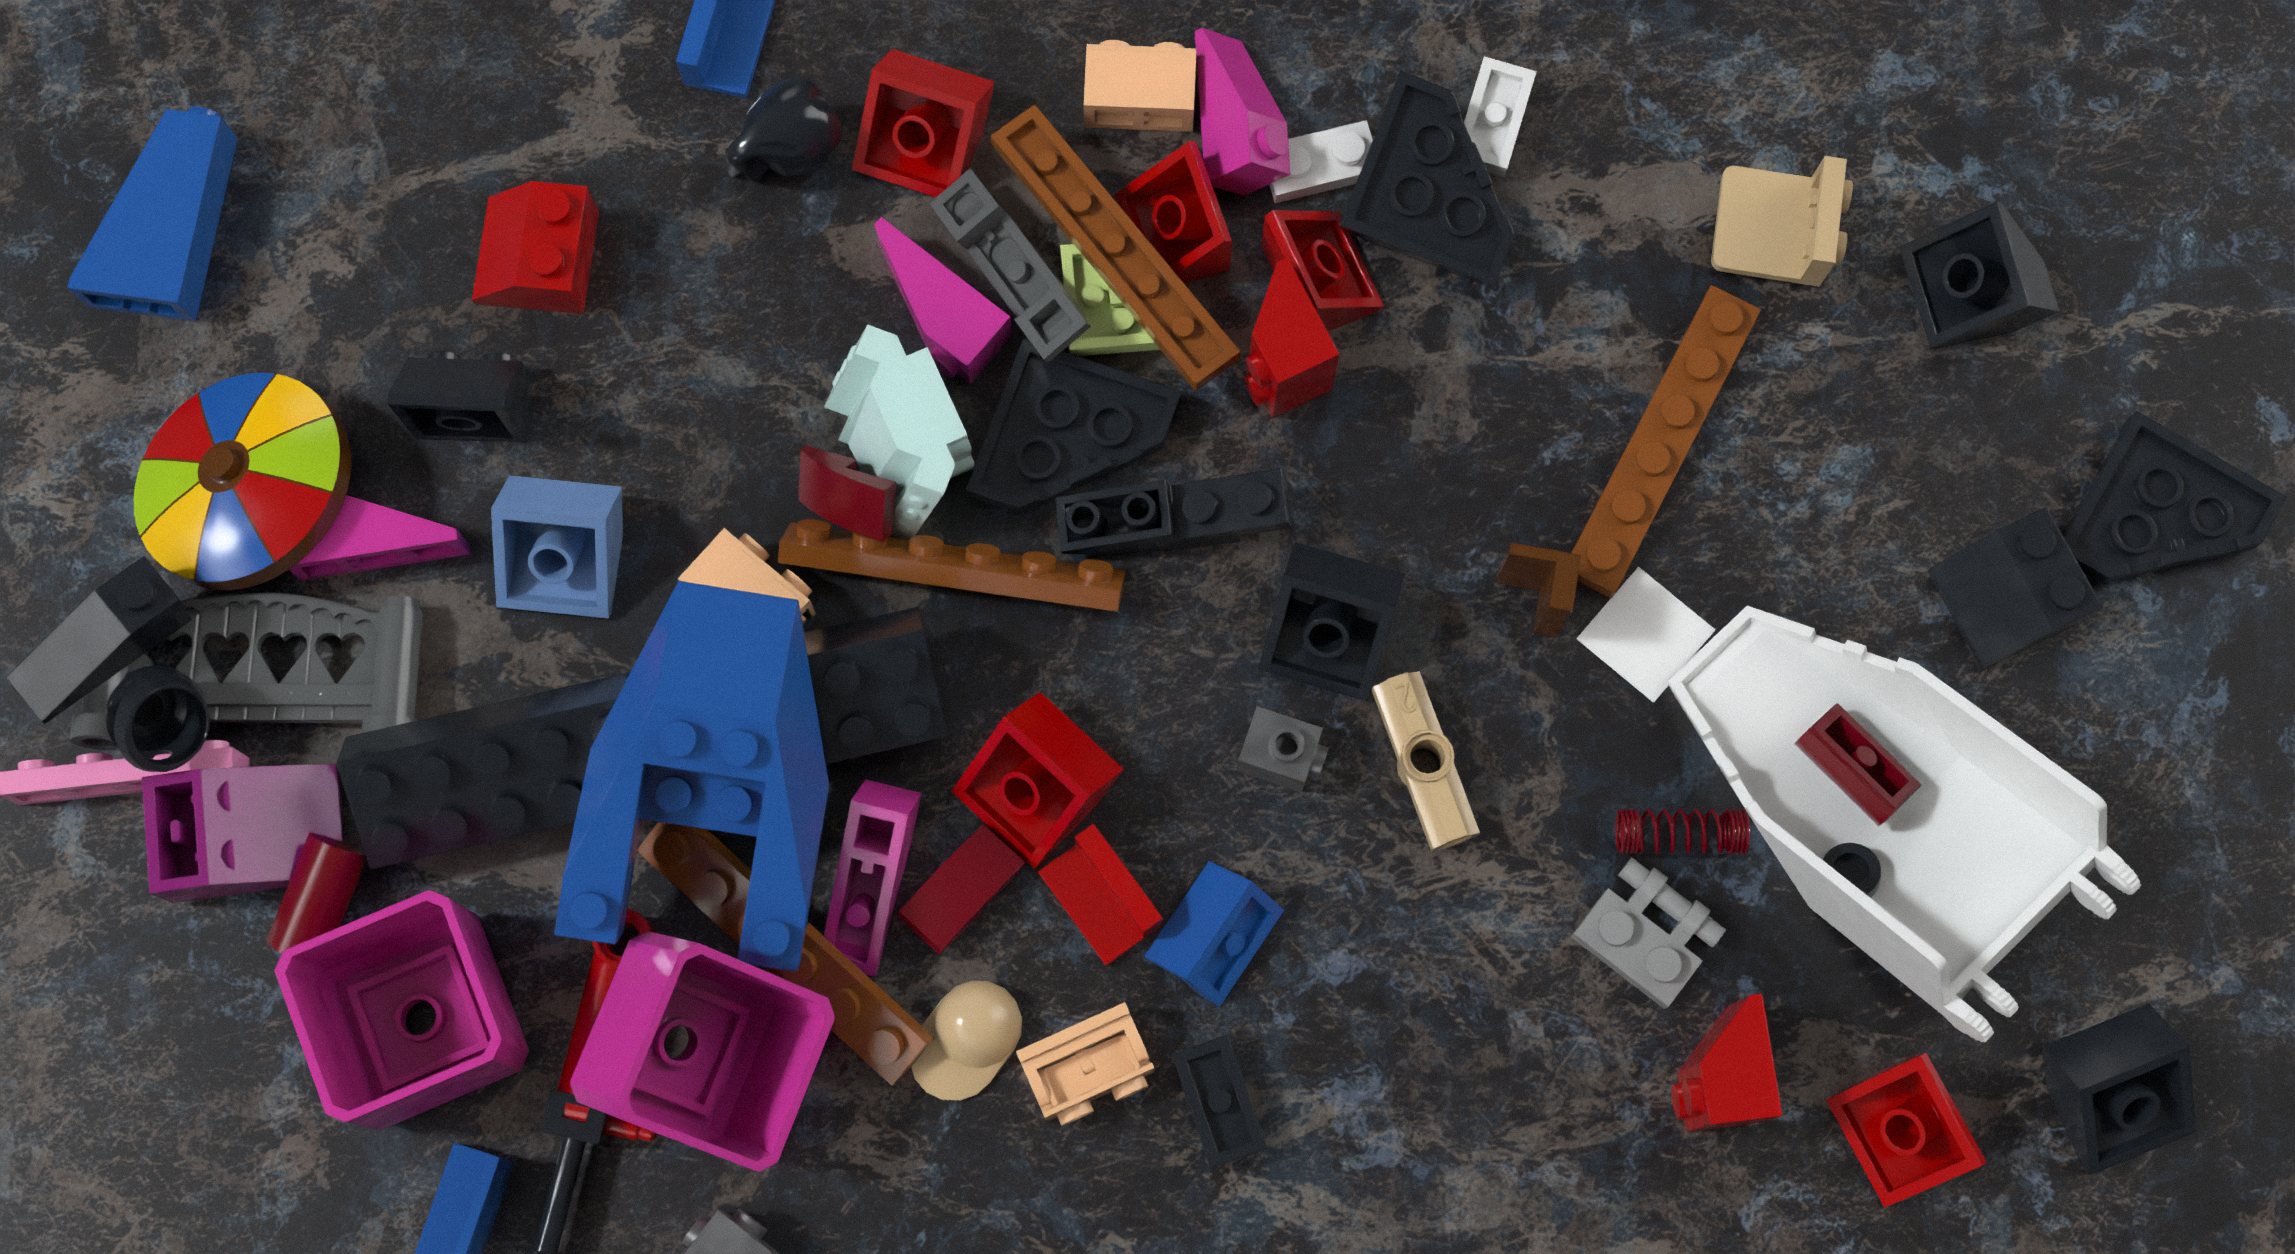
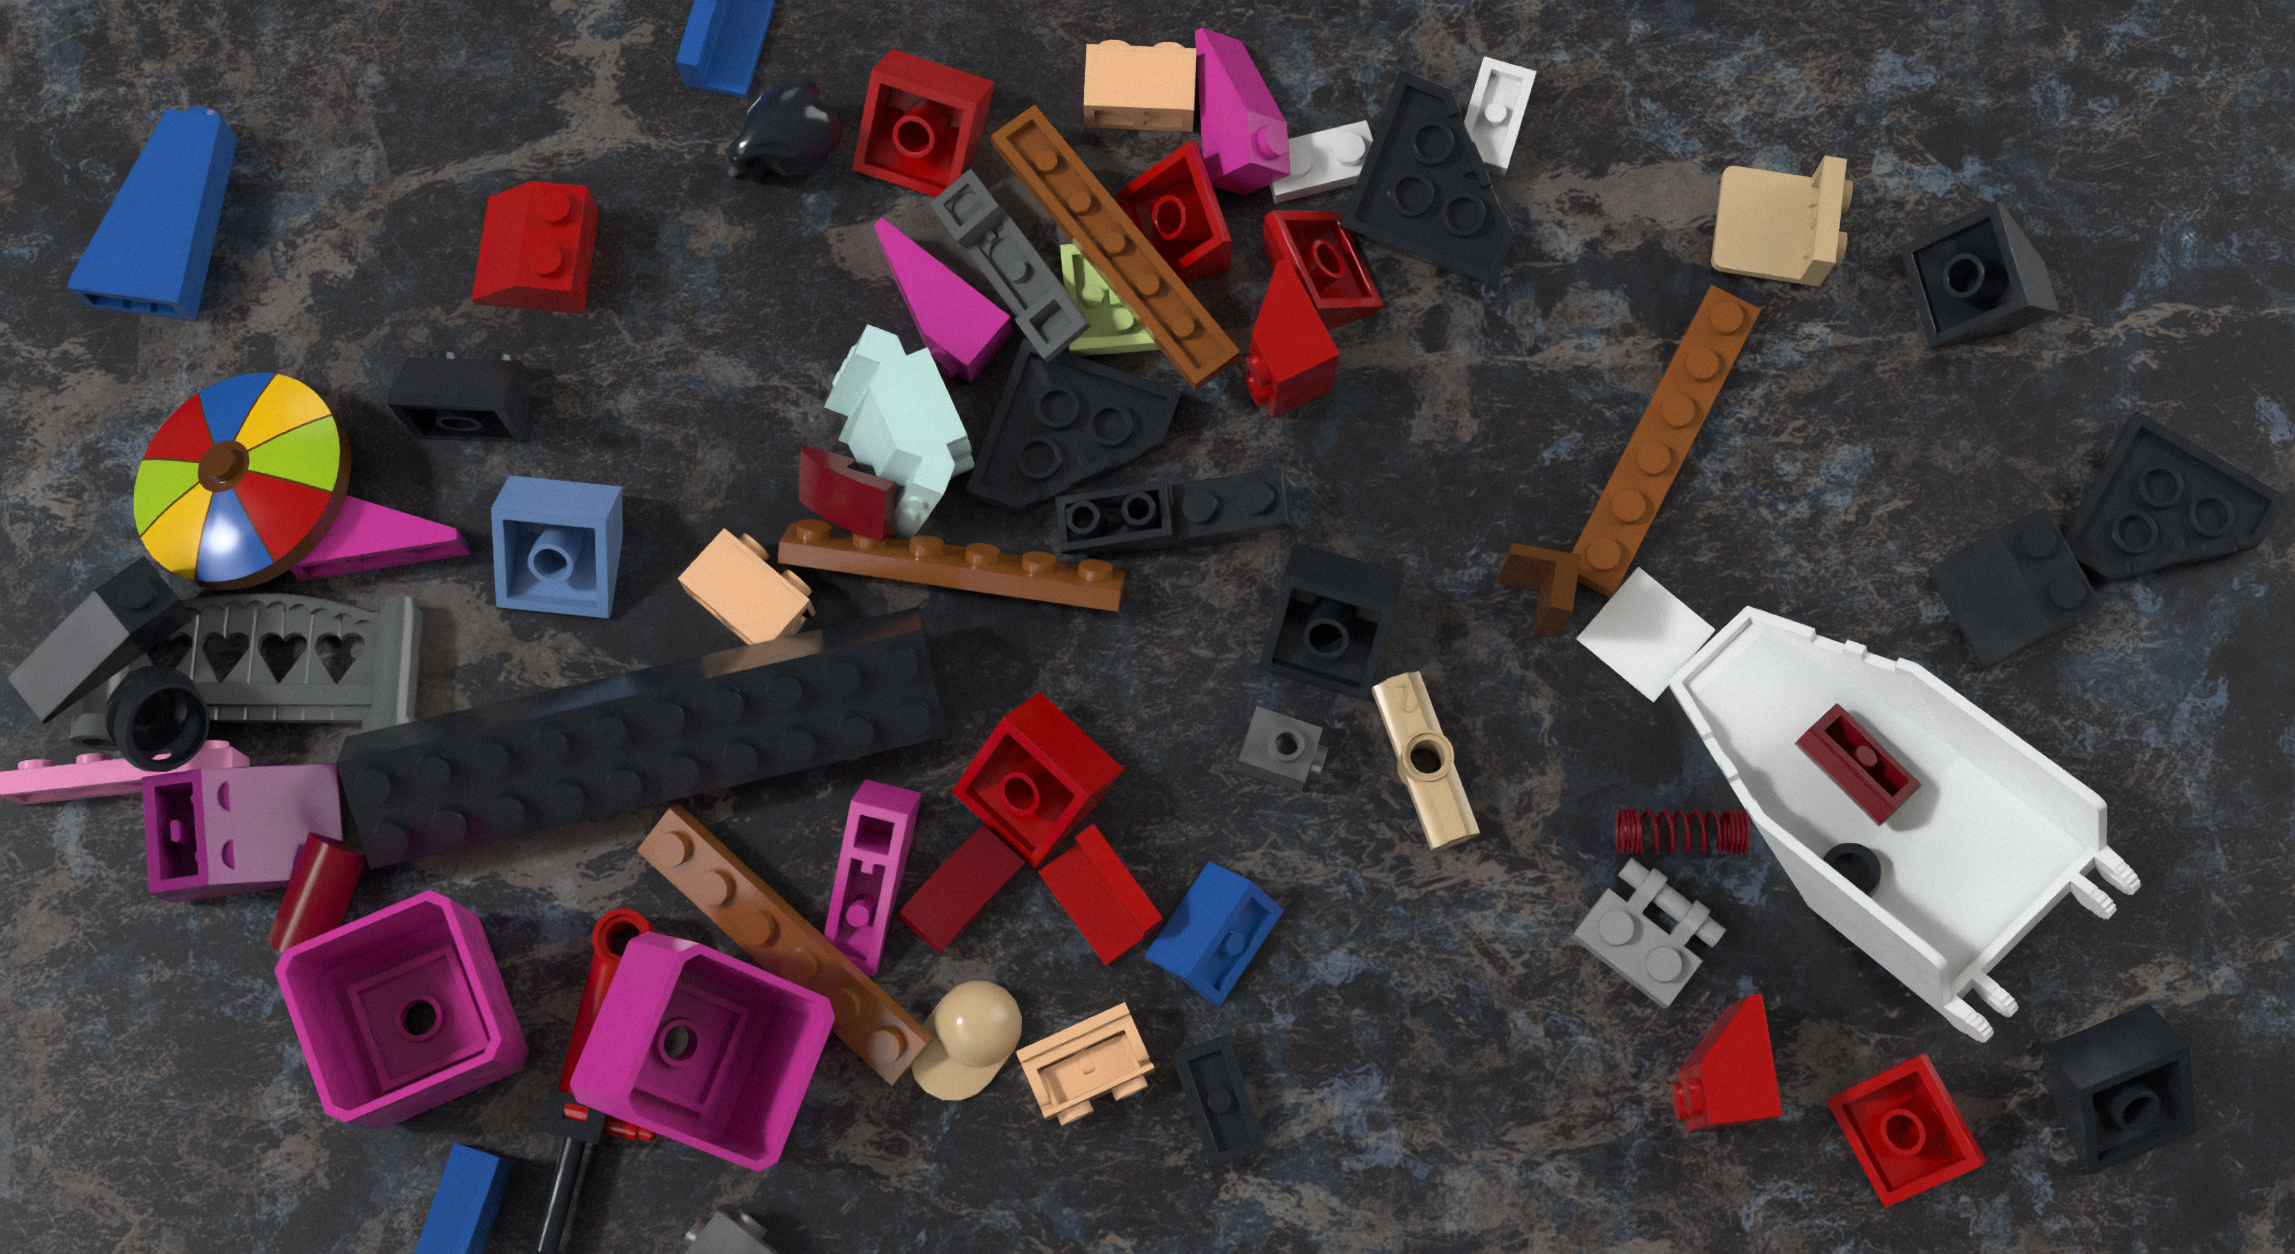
blue wedge [554,581,829,972] -> none

